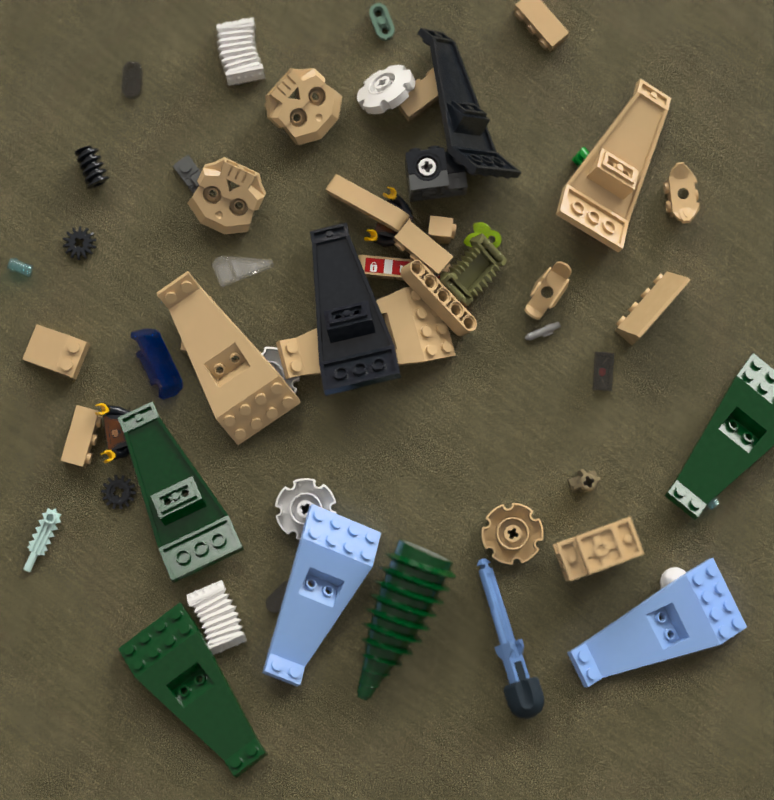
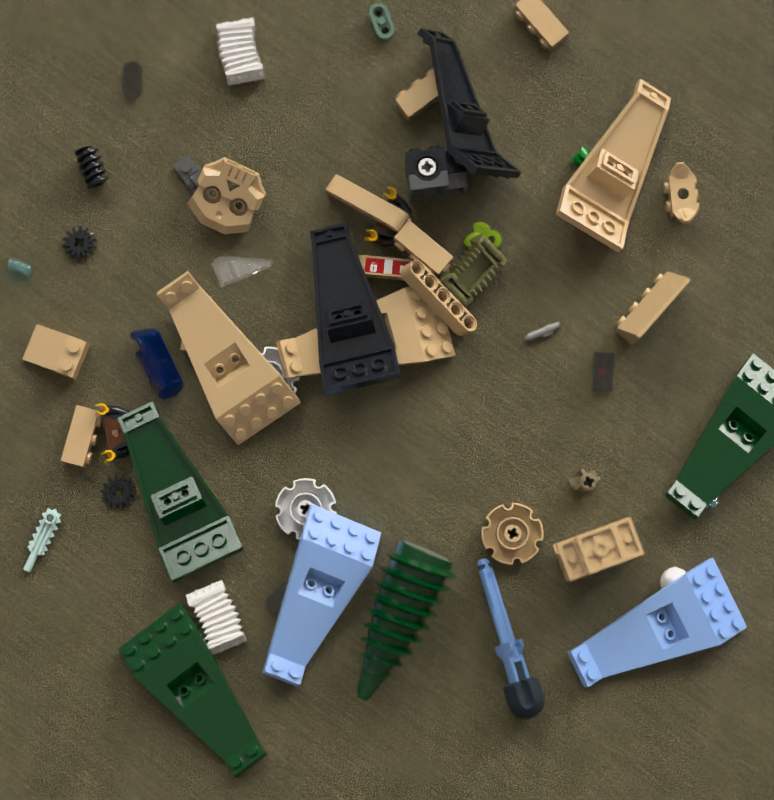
tan brick [265,68,342,145] -> none
white piece [357,65,415,114] -> none
tan brick [428,216,456,244] -> none
tan piece [524,261,572,320] -> none

